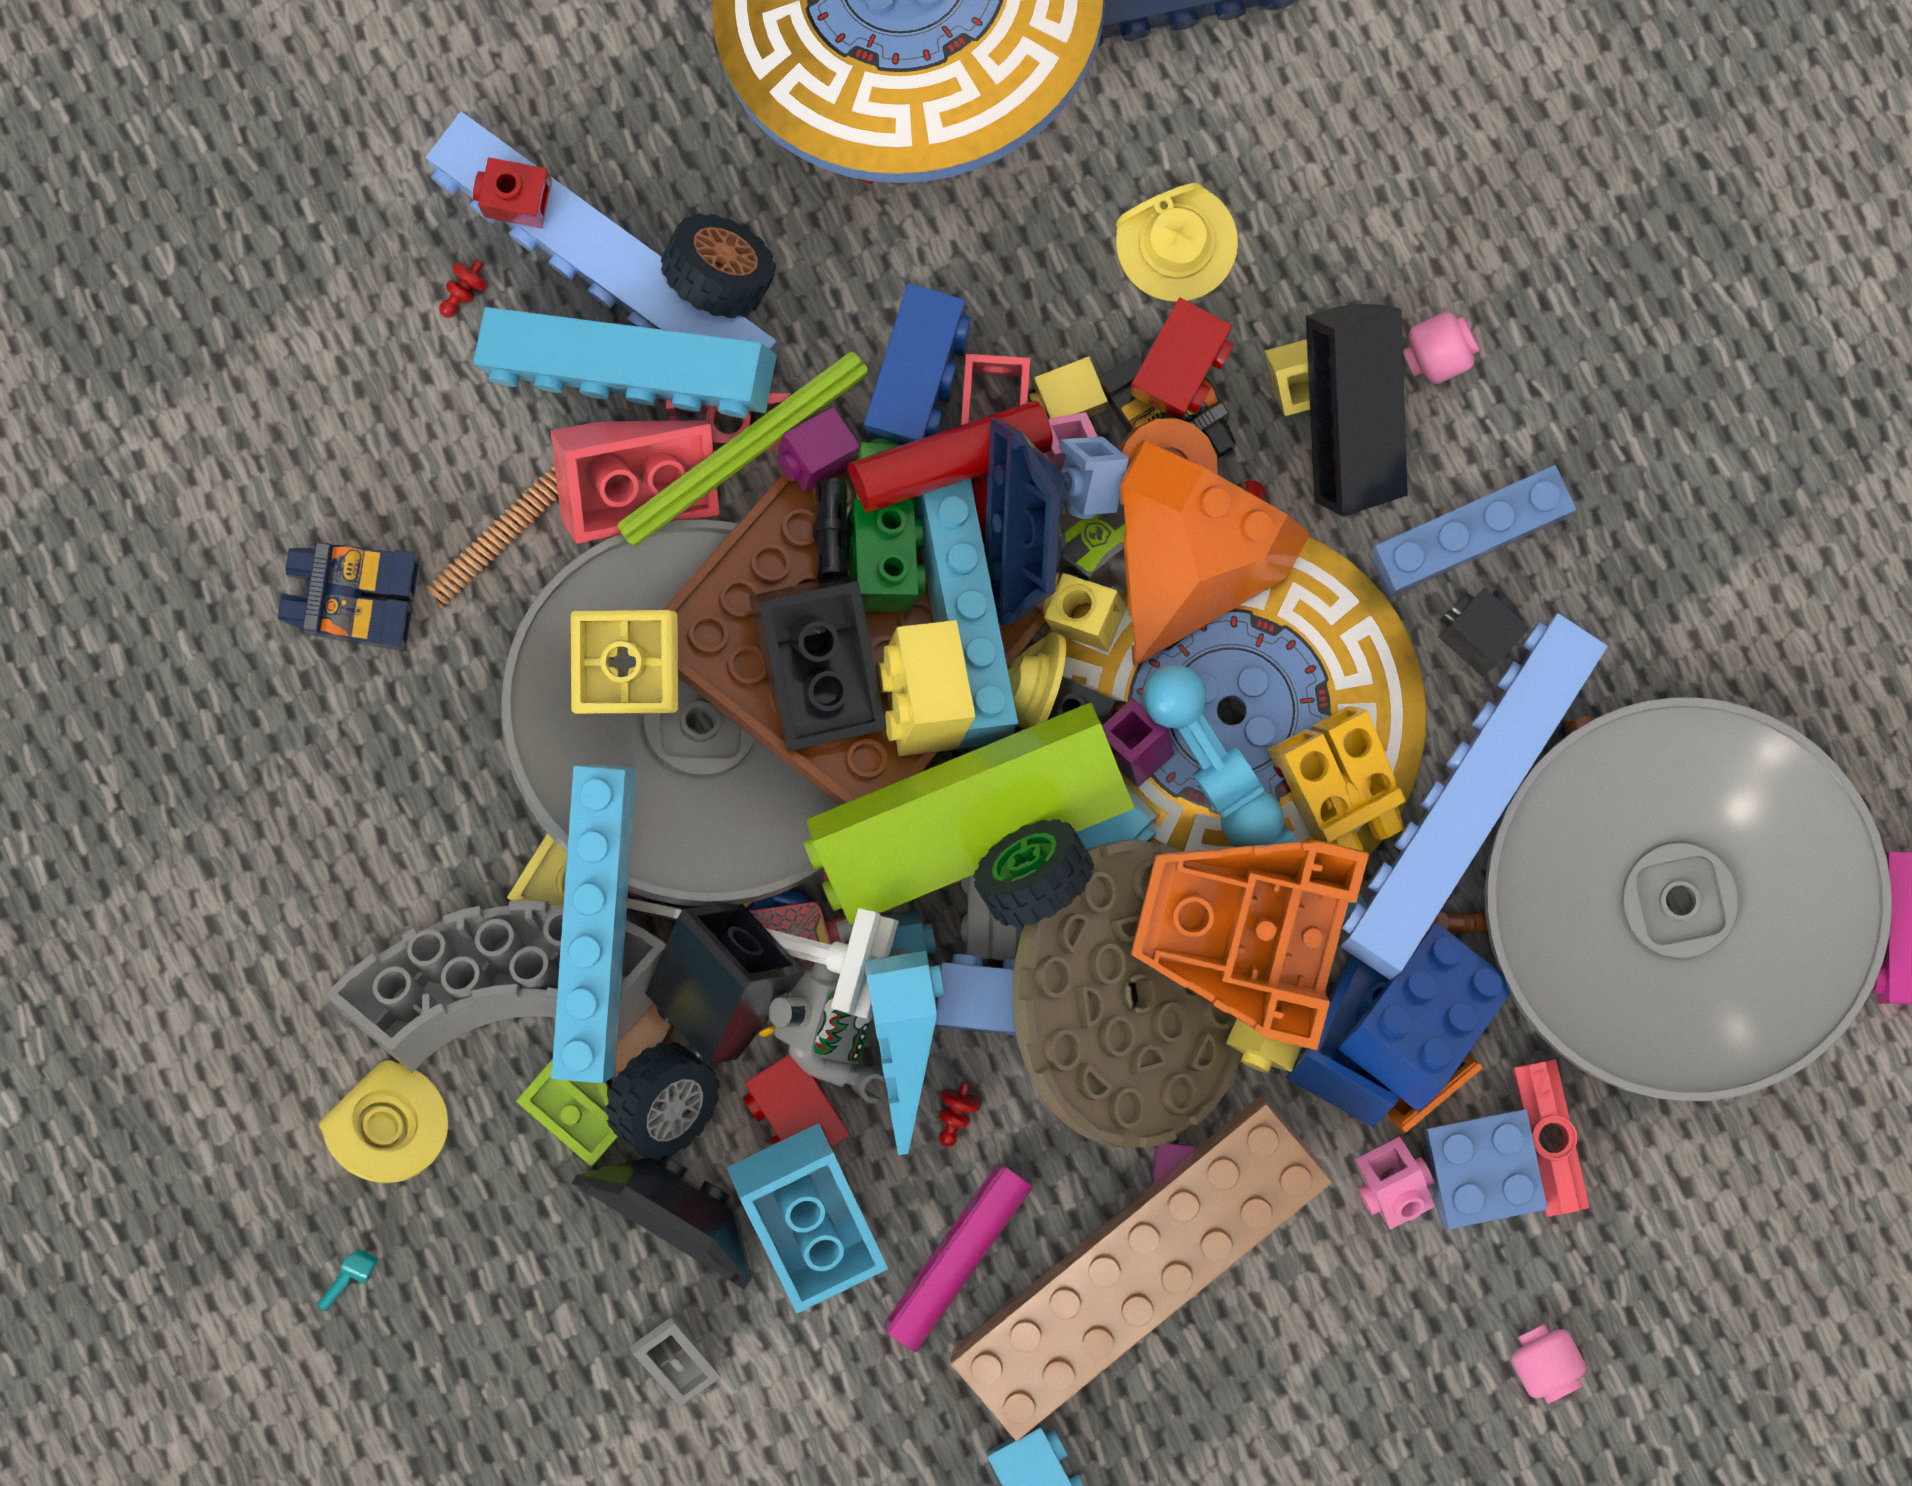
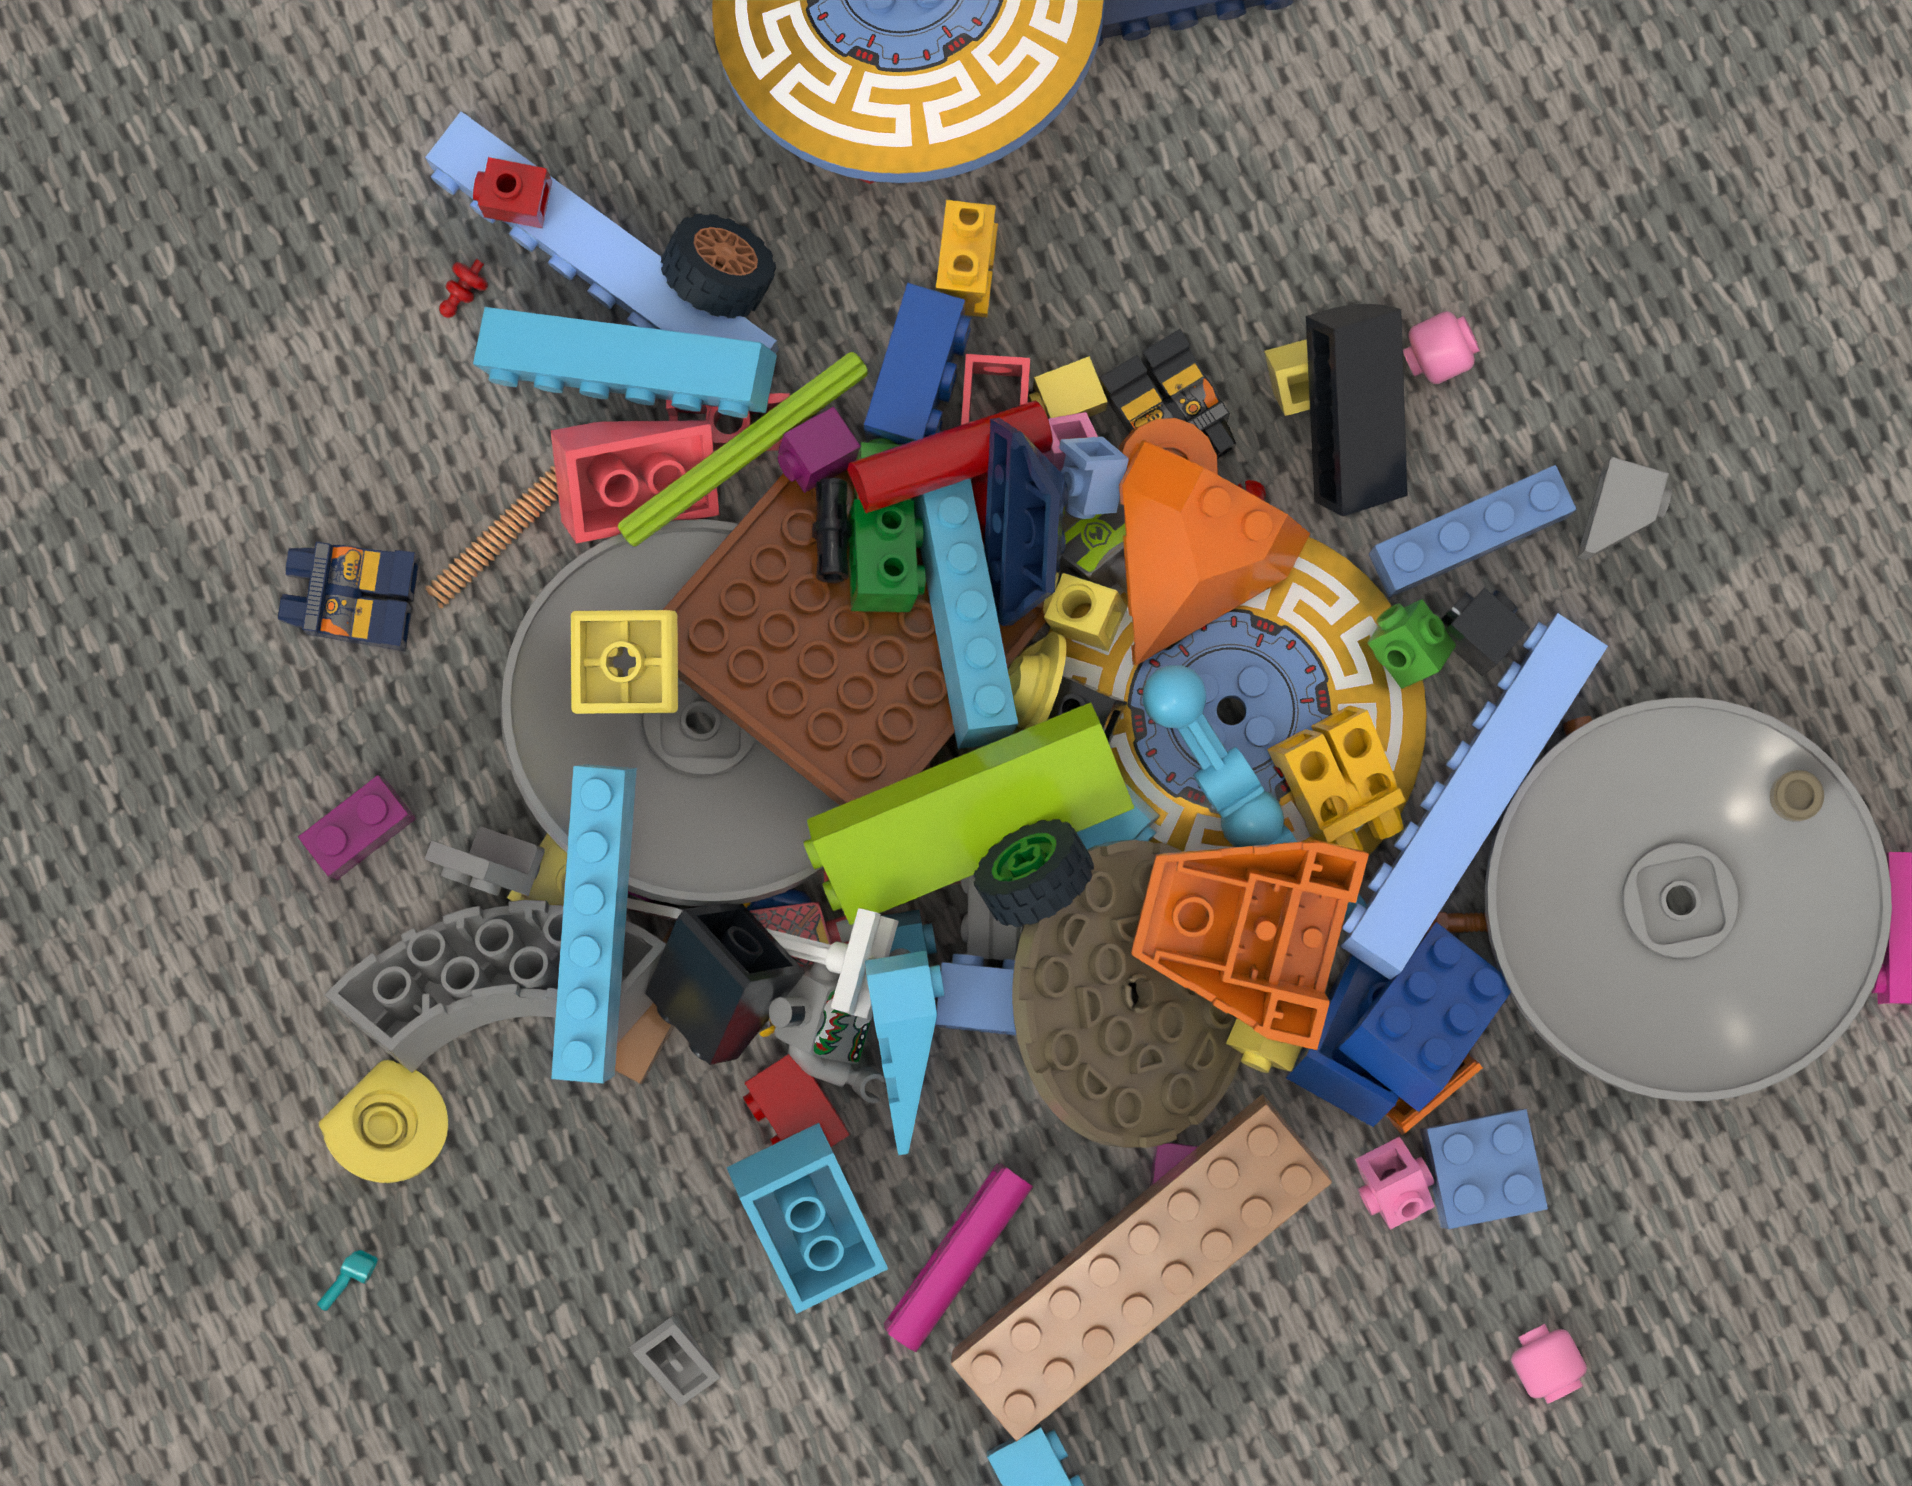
lime wing [516,1059,619,1167] -> none
black wedge [571,1156,752,1289] -> none
black wheel [606,1042,719,1160] -> none
black slope [749,575,887,751] -> none
light yellow brick [876,620,976,756] -> none
red hair [939,1081,981,1147] -> none
magenta brick [1102,698,1174,787] -> none
light yellow hat [1116,183,1238,302] -> none
red brick [1129,297,1234,420] -> none
coral piece [1512,1059,1590,1217] -> none
none -> magenta brick [298,775,416,880]
none -> light grey bracket [425,827,544,896]
none -> yellow hips [936,200,998,318]
none -> bright green brick [1367,599,1456,689]
none -> light grey slope [1577,457,1672,560]
none -> dark tan tile [1770,770,1824,822]

